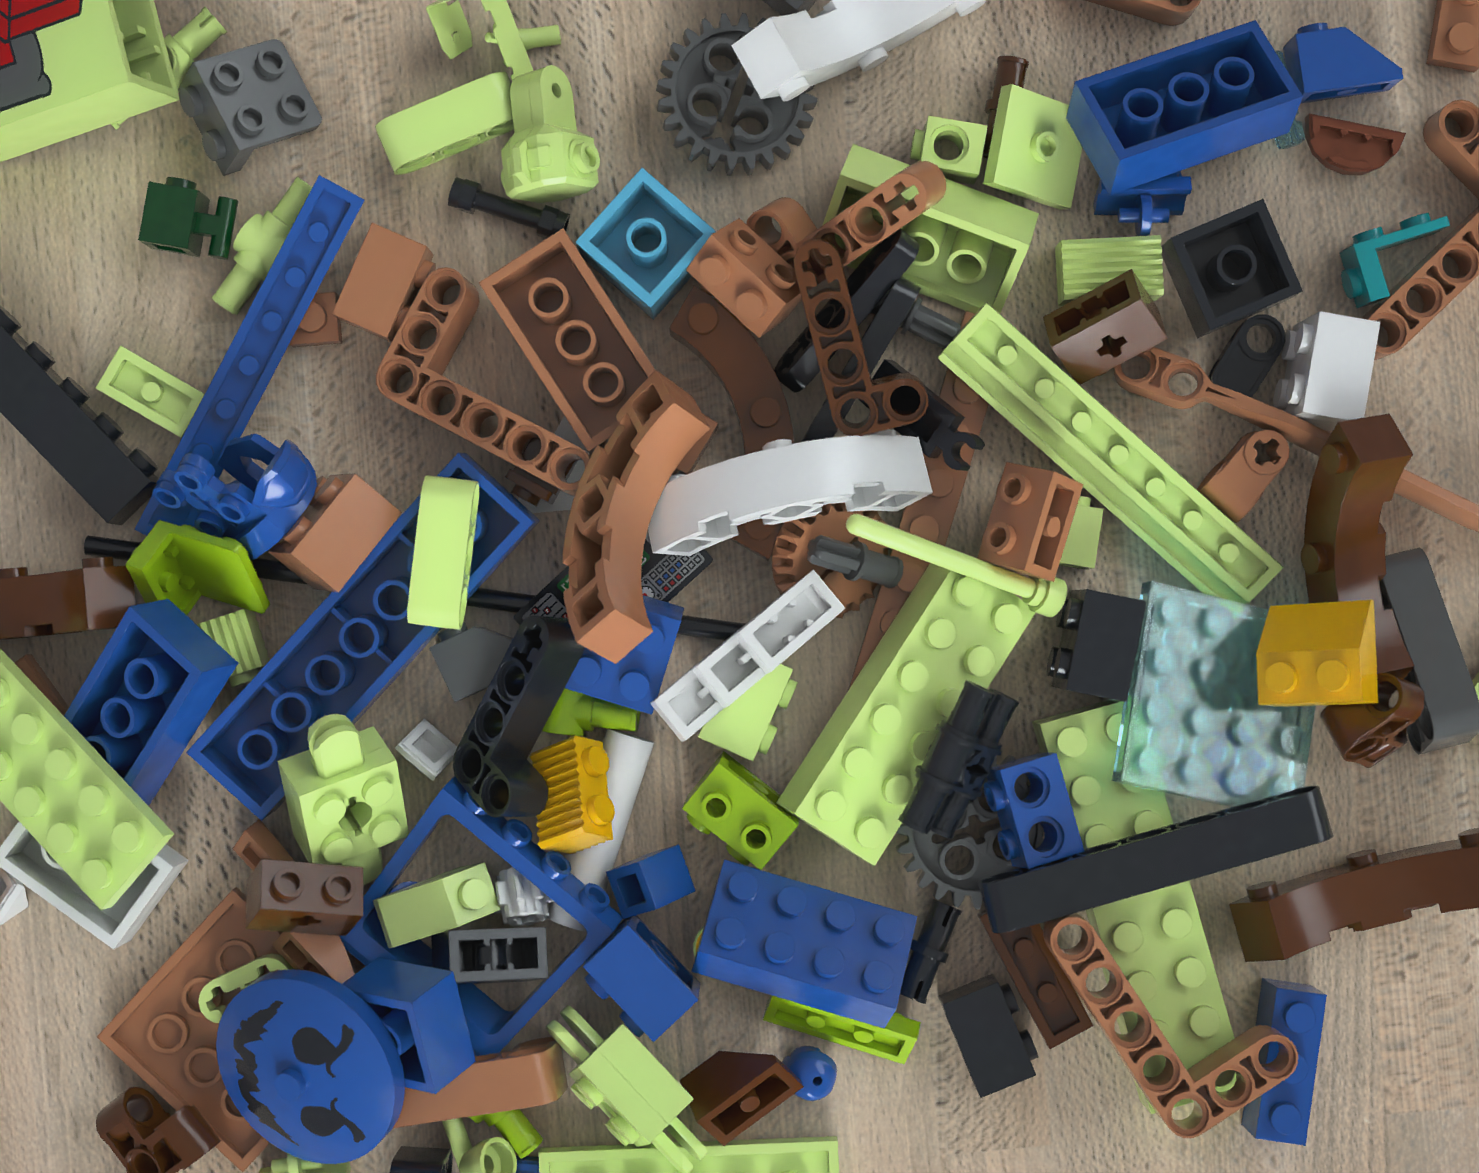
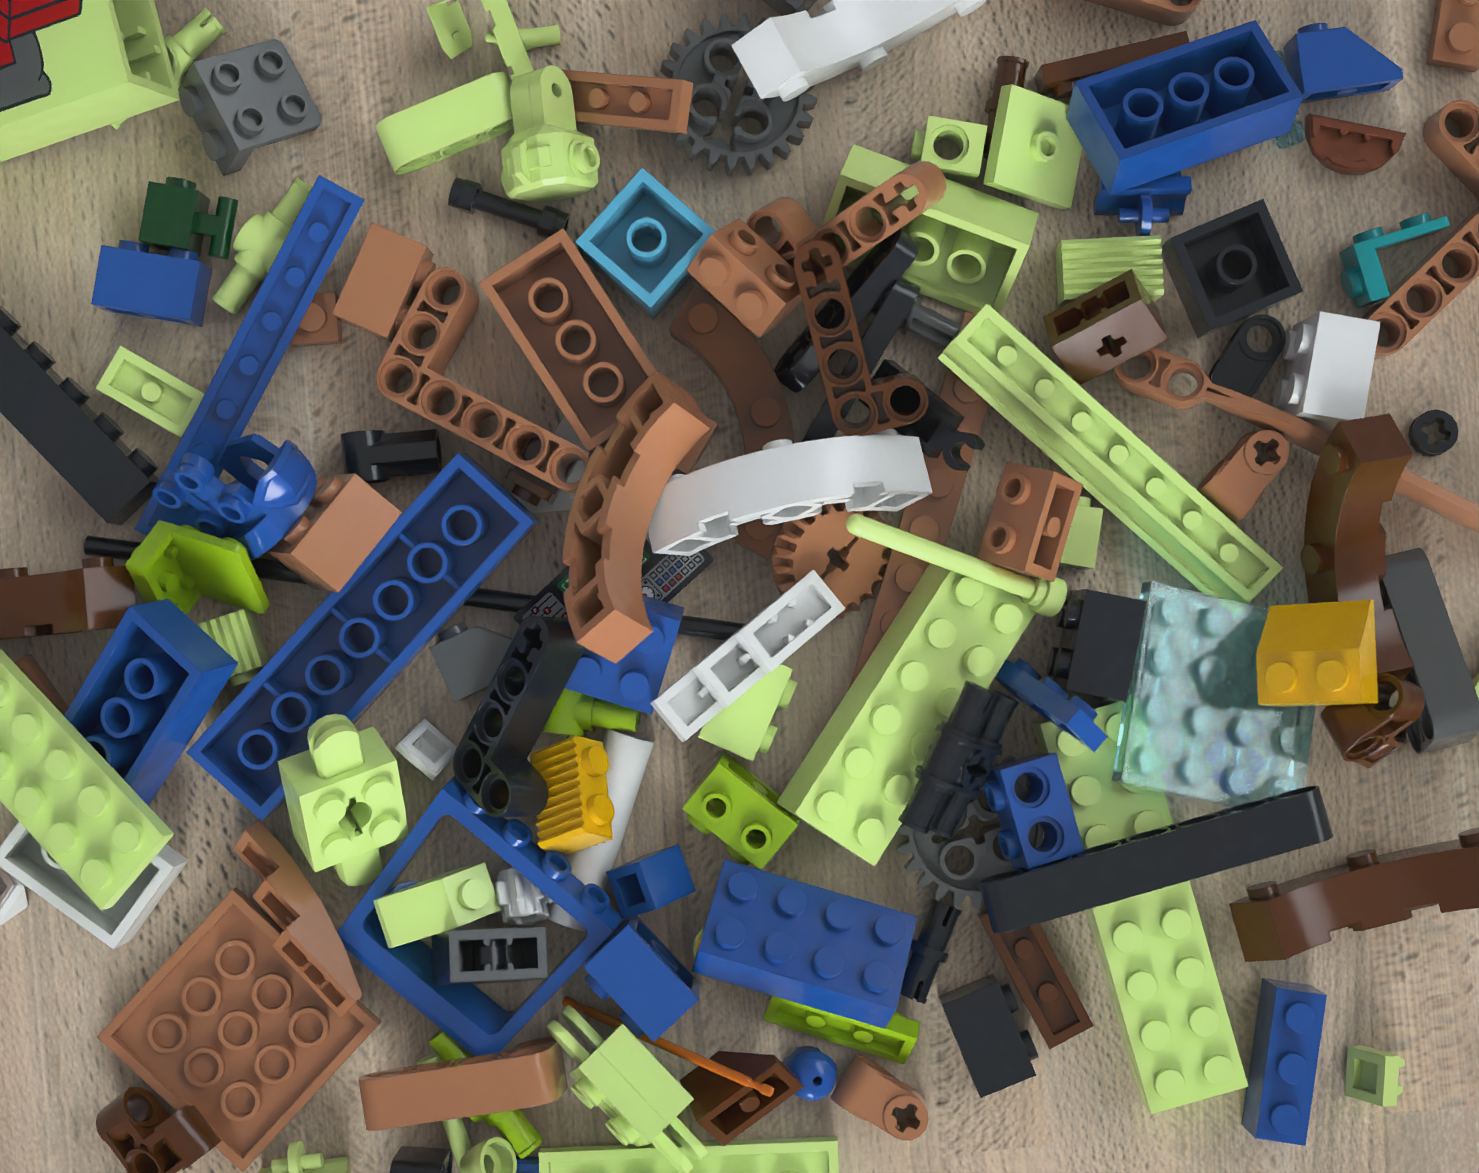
yellowish green beam [199,953,293,1023] -> none
blue dish [216,969,405,1164] -> none
reddish brown brick [245,859,363,936] -> none
blue brick [342,957,476,1094] -> none
yellowish green beam [407,475,479,630] -> none
dark grey axle [807,535,904,588] -> none
nougat beam [1043,913,1298,1138] -> none
none -> blue brick [91,240,212,327]
none -> black piece [340,429,442,484]
none -> nougat plate [561,69,693,134]
none -> orange piece [562,996,774,1097]
none -> nougat piece [830,1053,929,1141]
none -> blue plate [995,658,1108,752]
none -> reddish brown plate [1034,31,1189,99]
none -> yellowish green tile [1344,1045,1405,1107]
none -> black bush [1408,410,1459,457]

